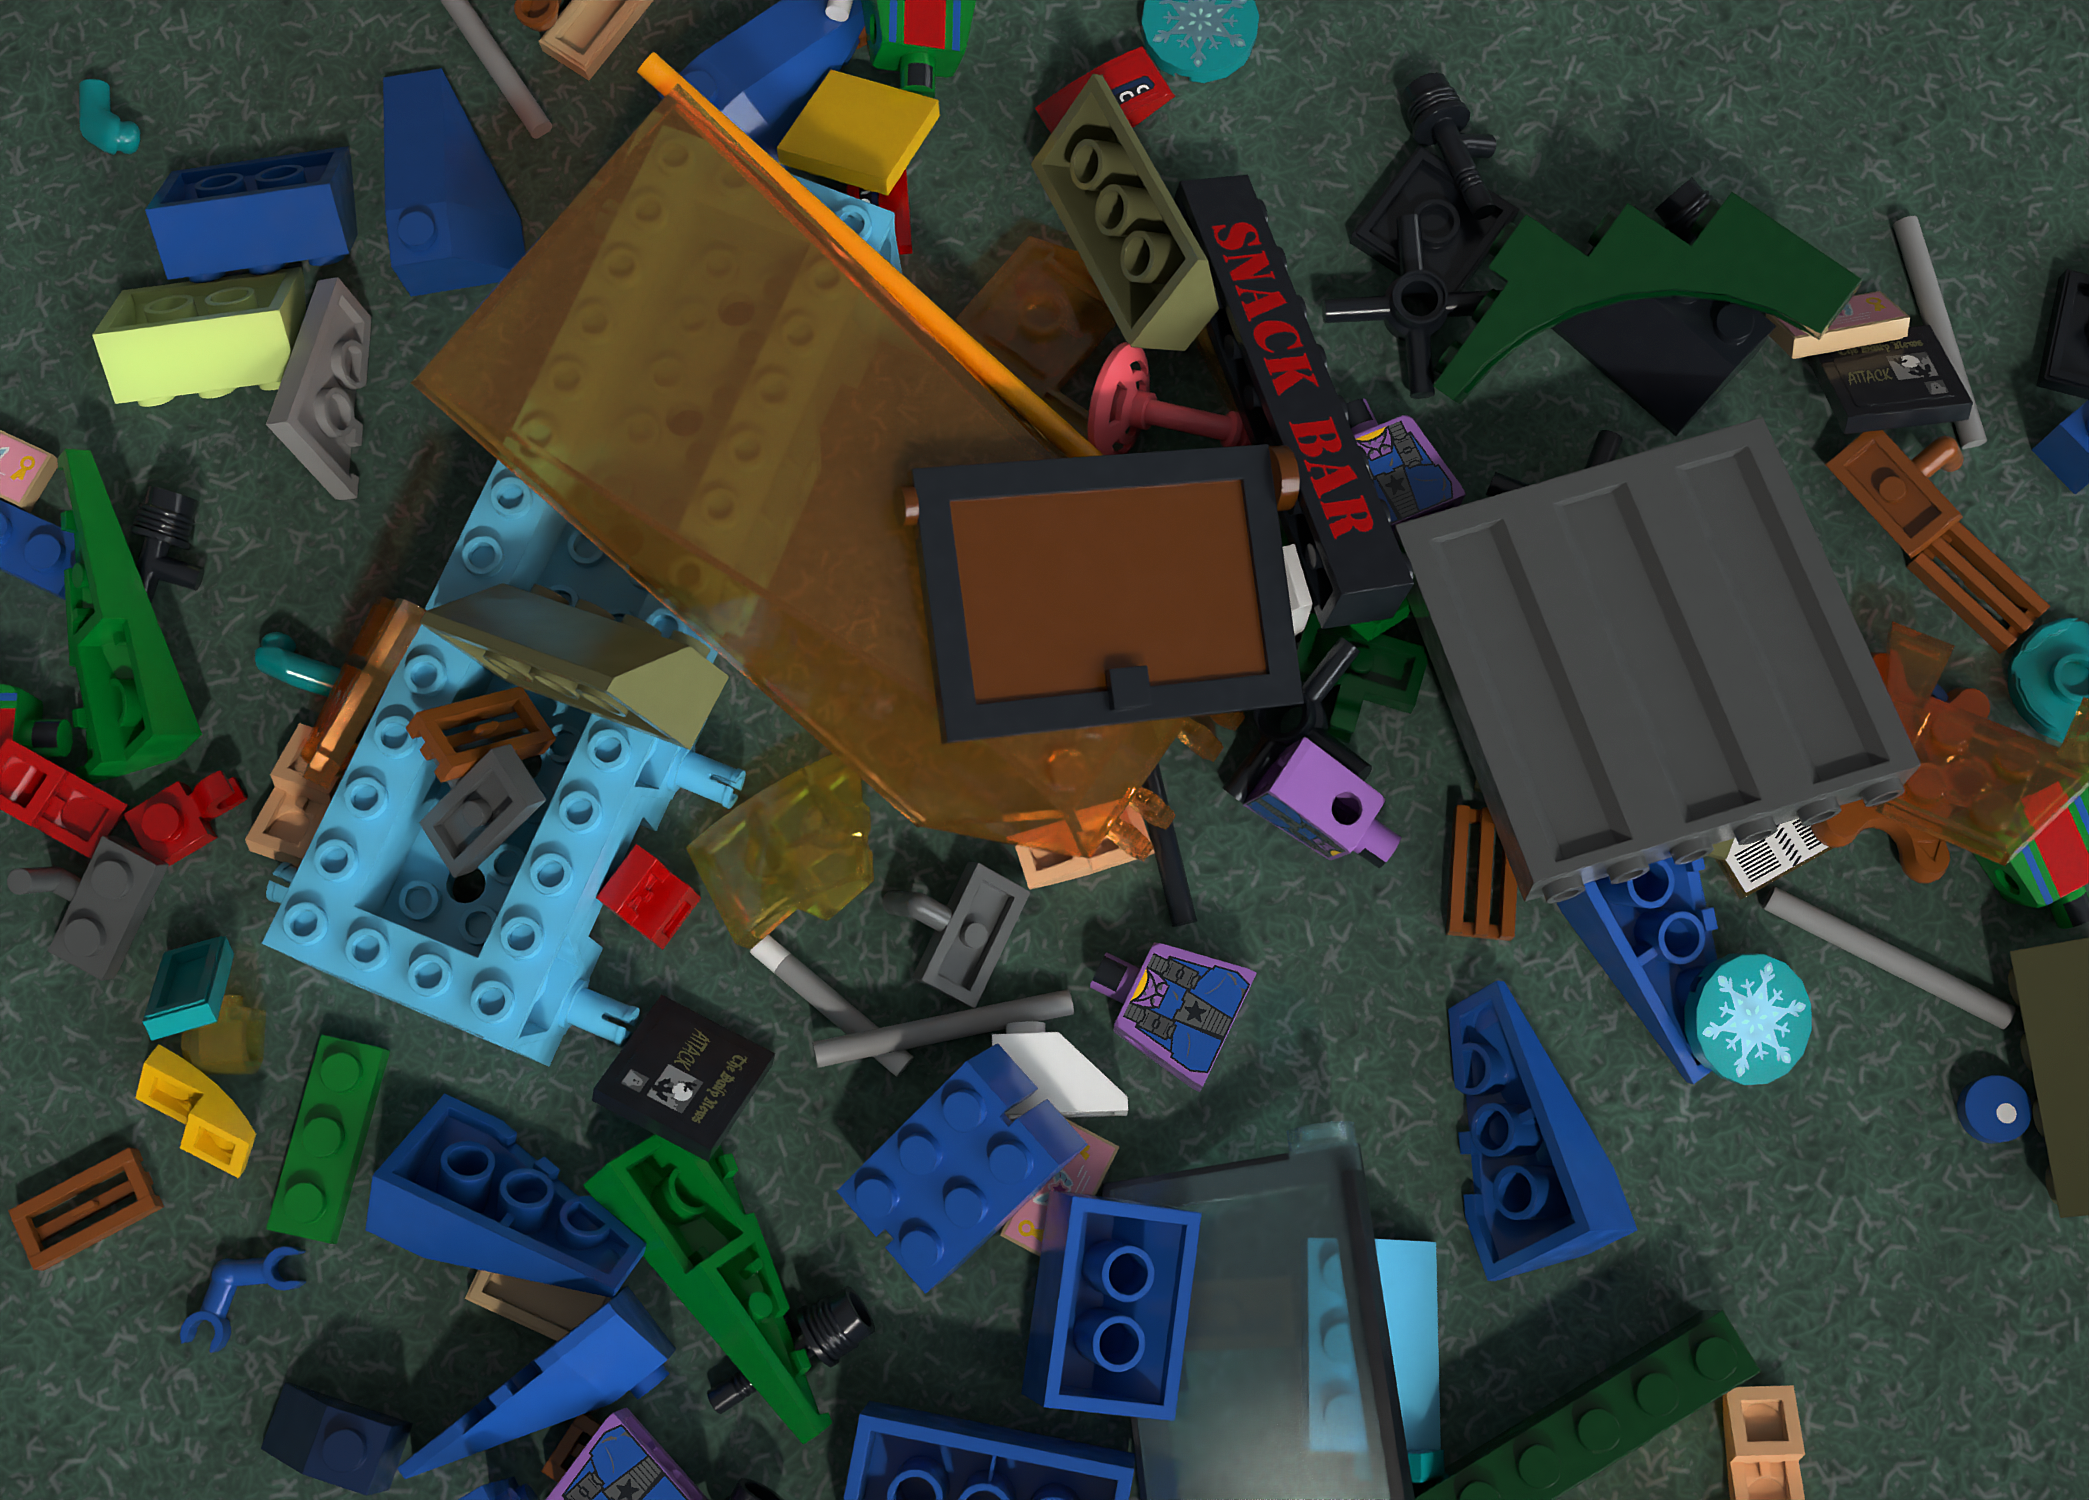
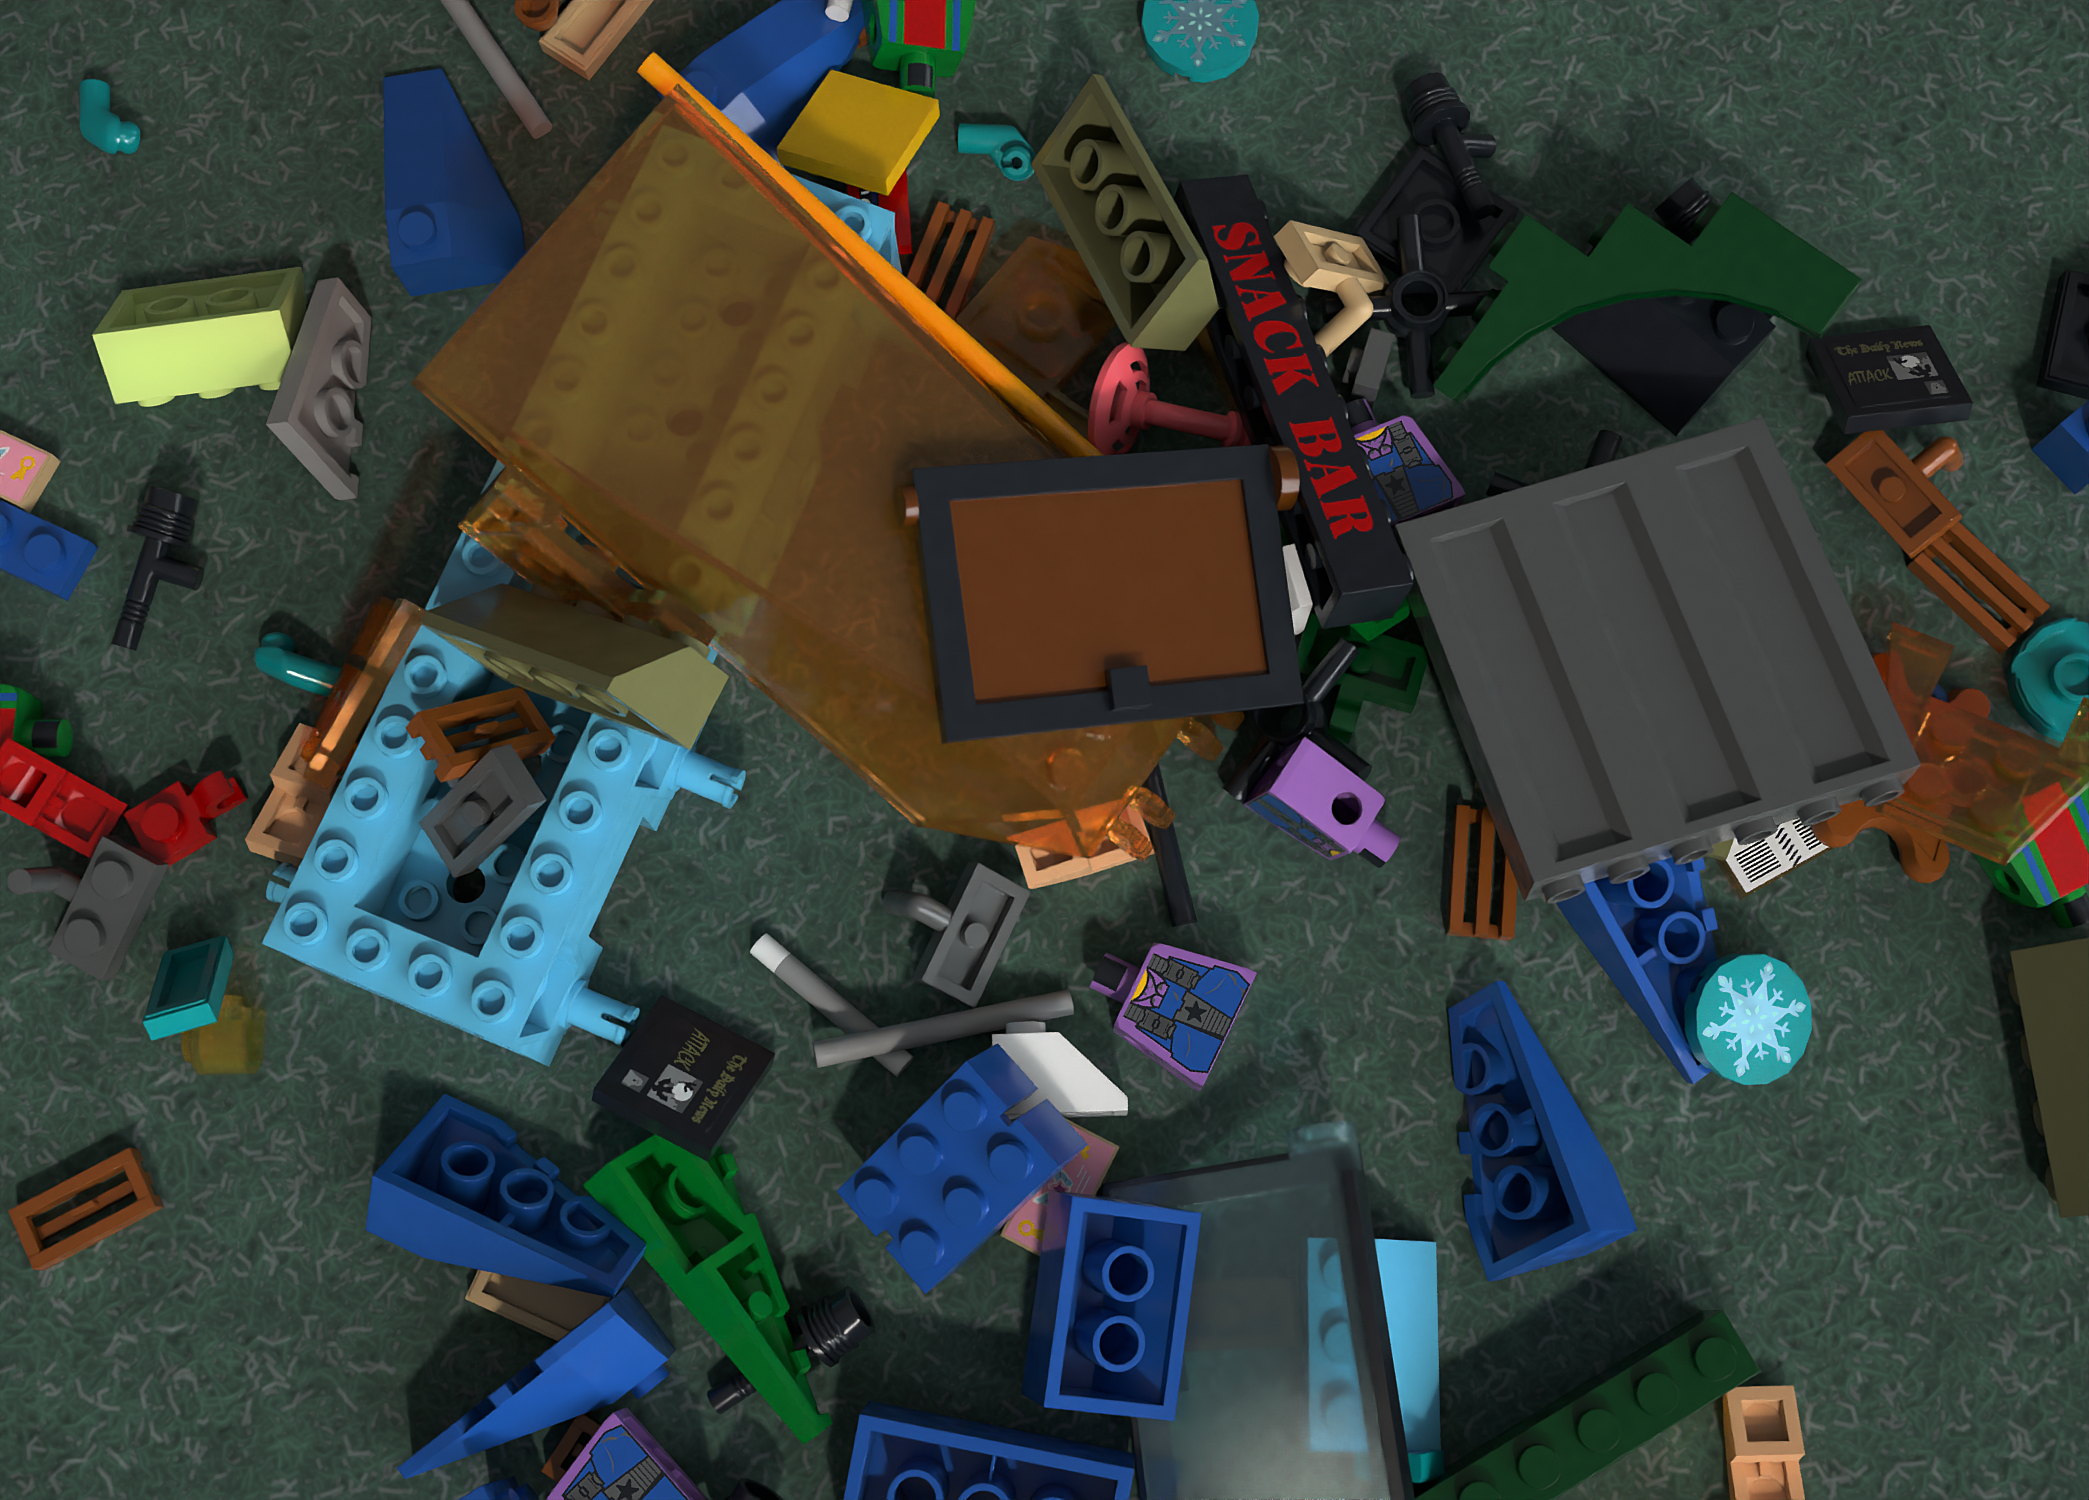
green wedge [57,449,202,785] -> none
yellow slope [135,1044,256,1178] -> none
blue slope [145,146,358,283] -> none
blue arm [180,1246,306,1353] -> none
dark blue slope [261,1382,413,1496] -> none
green plate [266,1035,390,1244] -> none
red slope [596,844,701,950] -> none
clear yellow slope [685,746,874,950] -> none
red slope [1035,46,1175,134] -> none
light grey bar [1762,886,2016,1029] -> none
tan tile [1766,291,1910,359] -> none
light grey bar [1893,216,1987,449] -> none
blue tile [1957,1075,2032,1144] -> none
none -> clear orange wing [457,462,717,647]
none -> dark orange tile [895,201,995,323]
none -> teal arm [958,123,1036,181]
none -> tan plate [1274,220,1390,357]
none -> dark grey plate [1342,328,1395,411]

